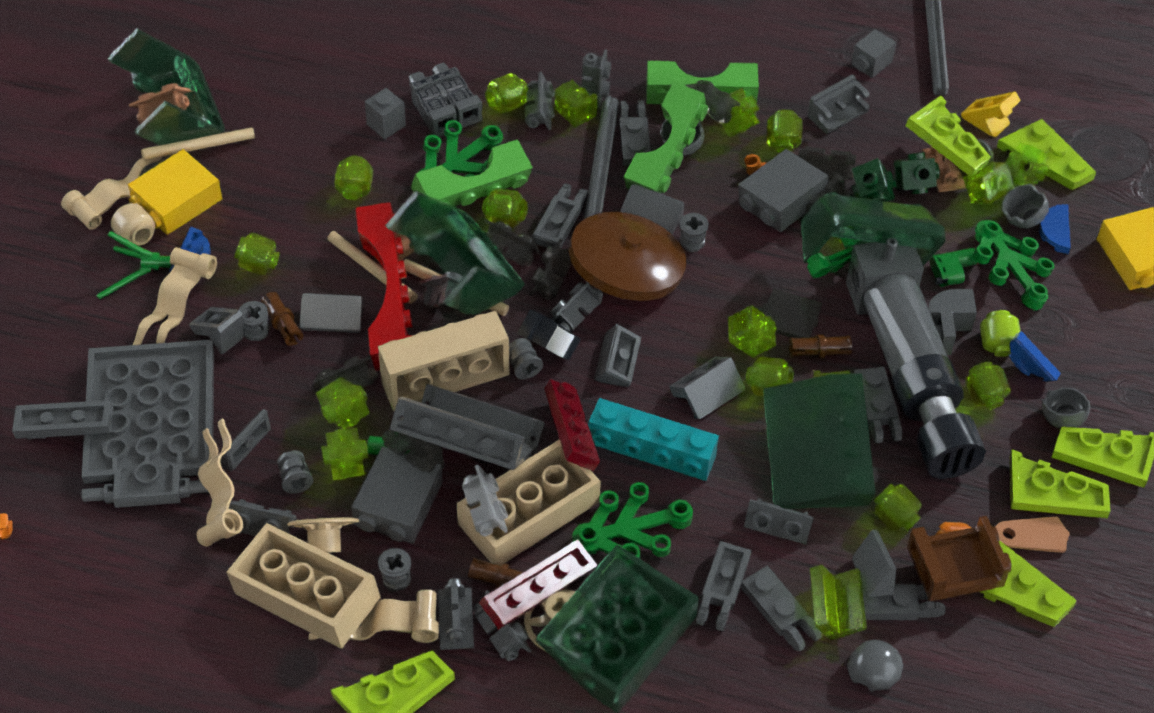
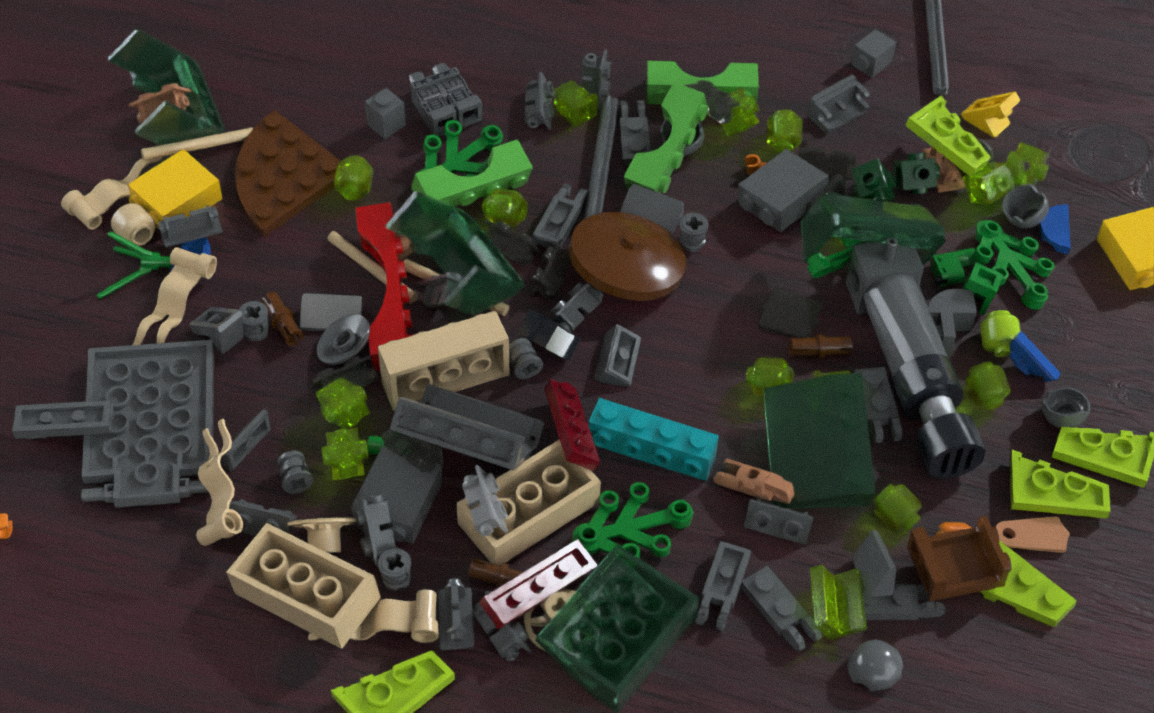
clear neon green head [234,232,281,275] -> none
clear neon green head [485,73,528,114] -> none
dark grey panel [669,356,745,419] -> none
clear neon green brick [728,305,776,358] -> none
lime wing [997,119,1096,190] -> none
none -> dark grey hinge [158,205,223,248]
none -> reddish brown plate [235,110,351,238]
none -> dark grey dish [317,314,370,365]
none -> dark grey hinge [354,493,396,565]
none -> nougat hinge [713,459,795,504]
none -> green panel [962,262,1003,316]

